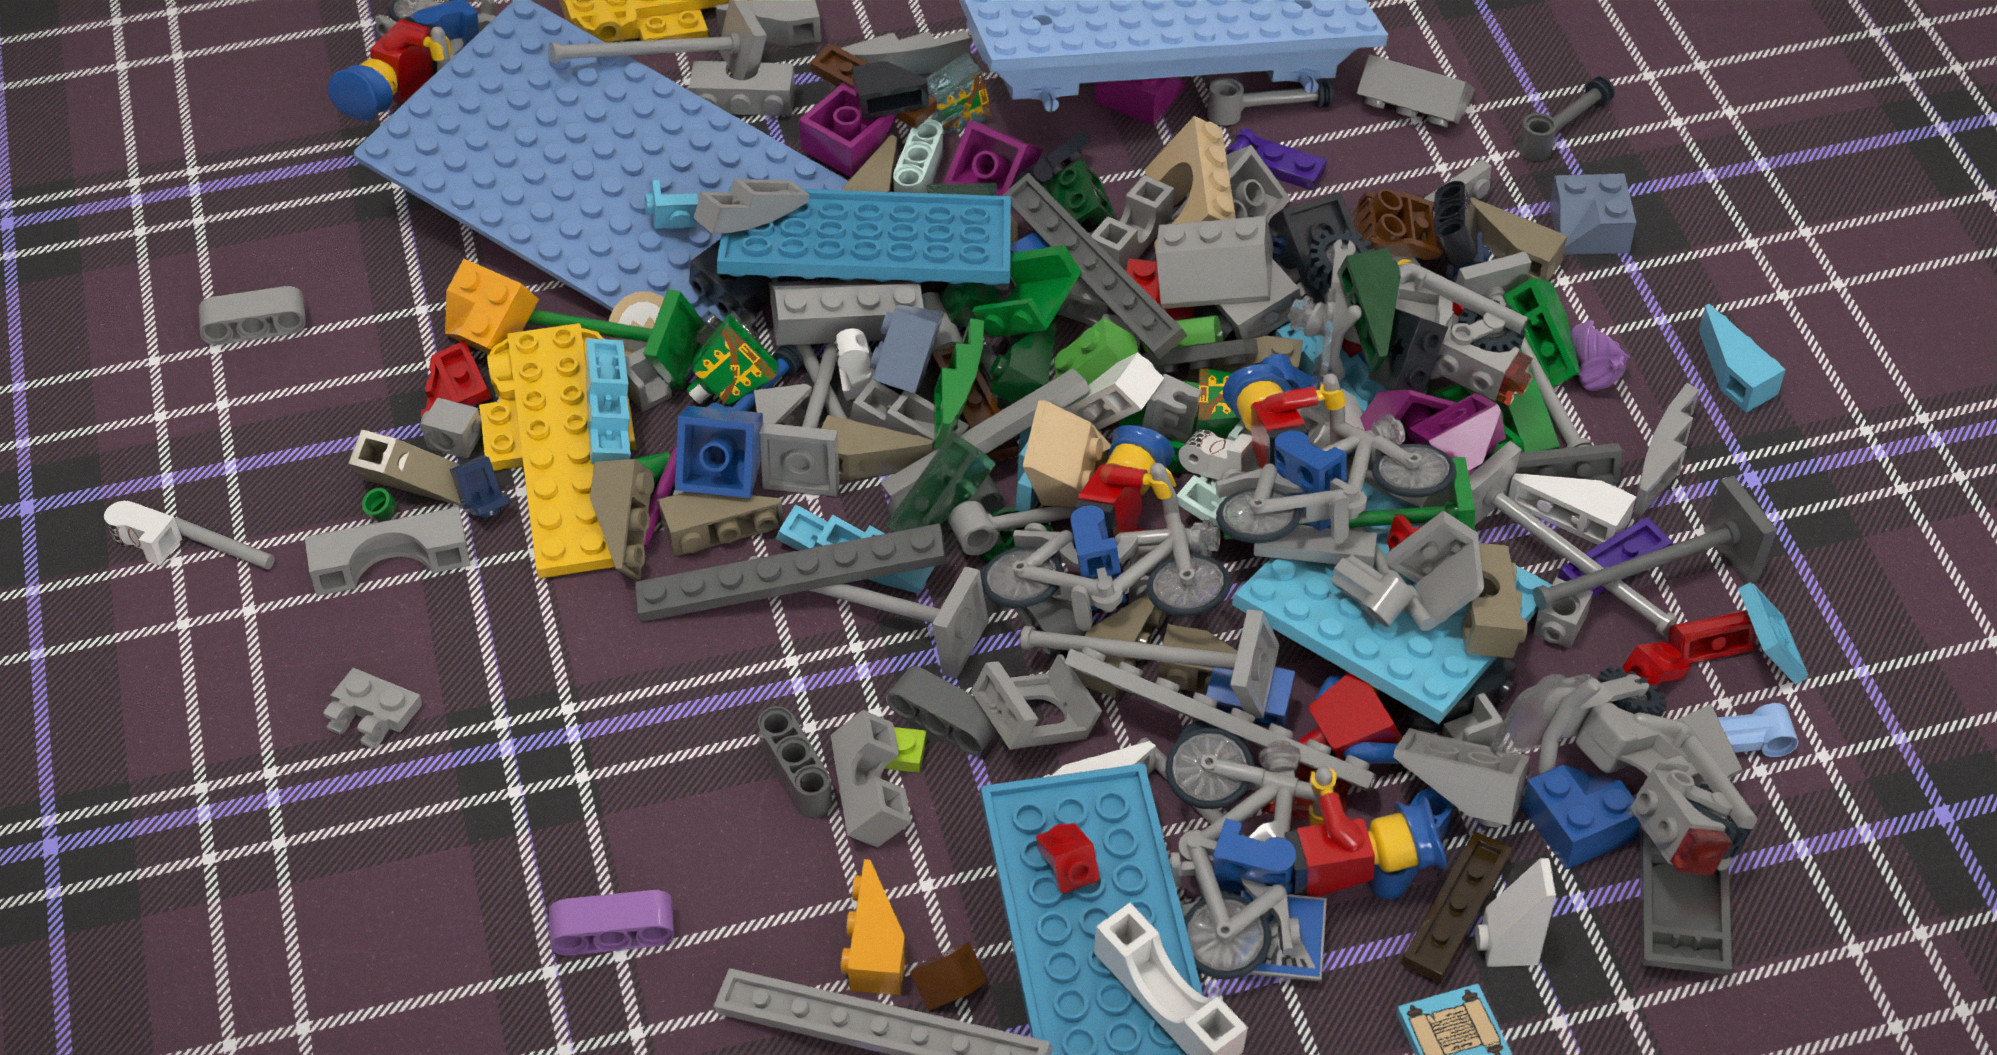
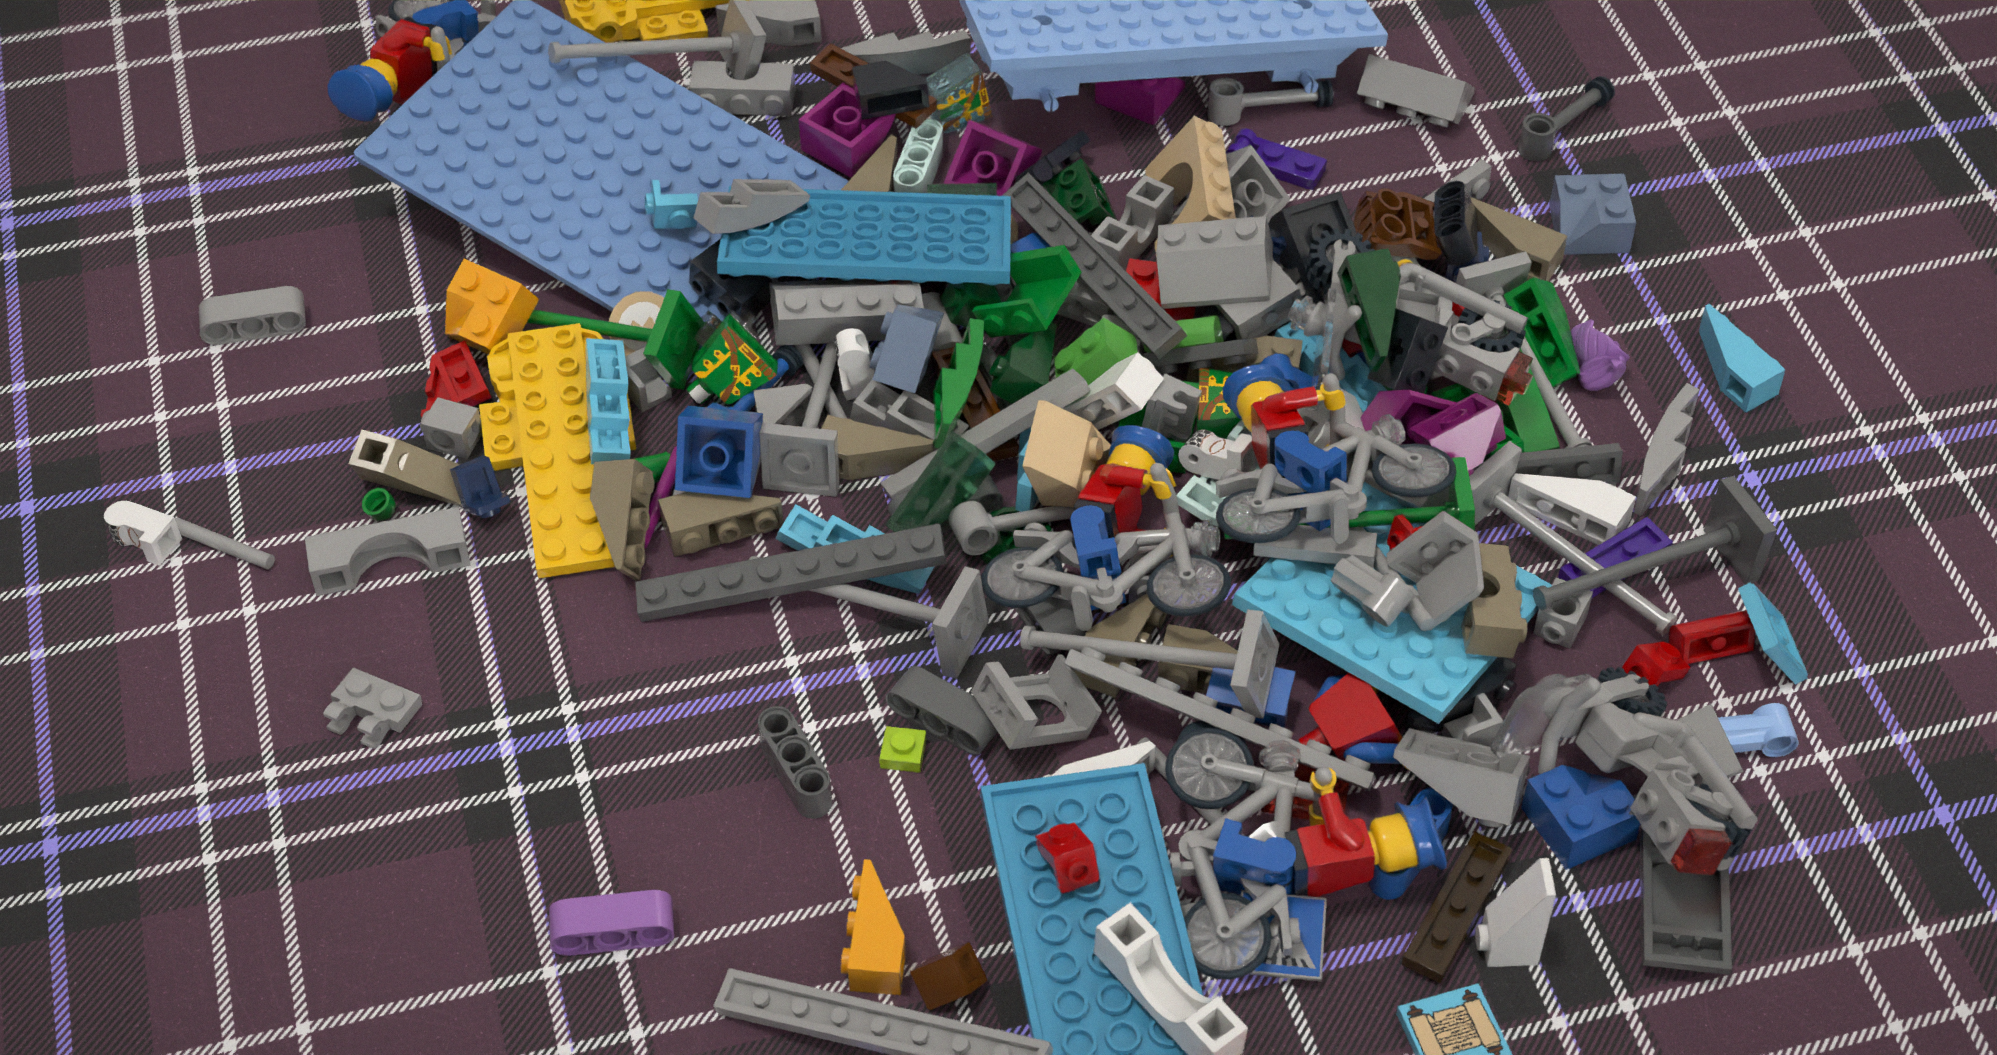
light grey arch [830,710,911,848] -> none

